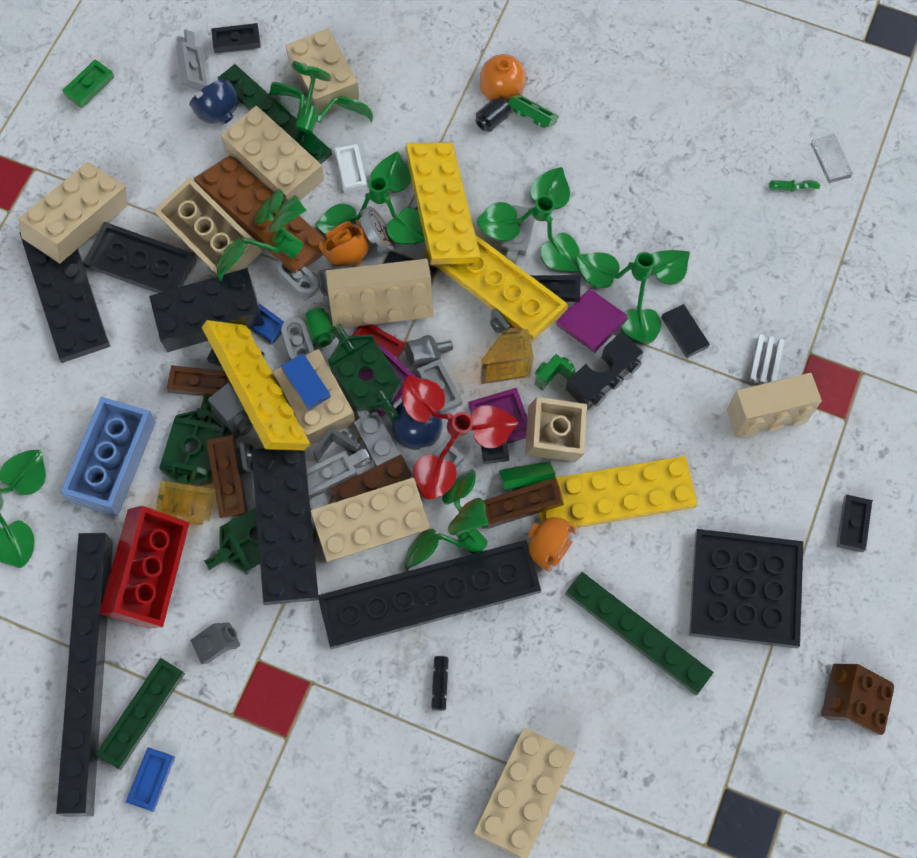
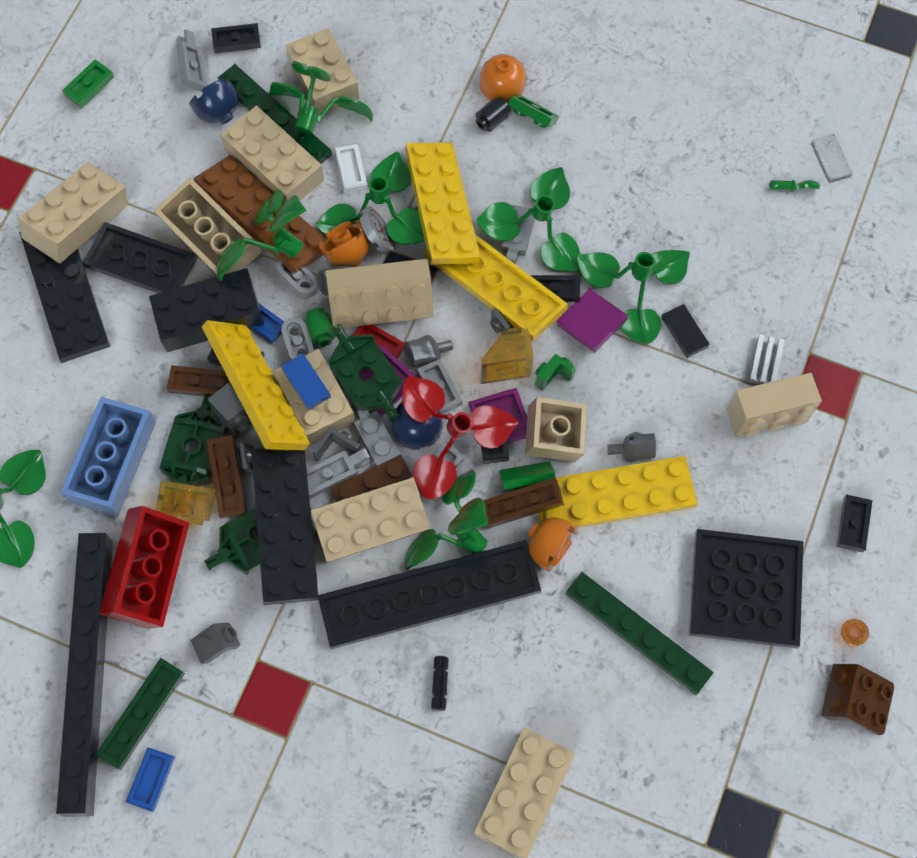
black arch [565,332,643,410] -> none
none -> dark grey piece [607,432,656,462]
none -> clear orange plate [841,619,869,646]

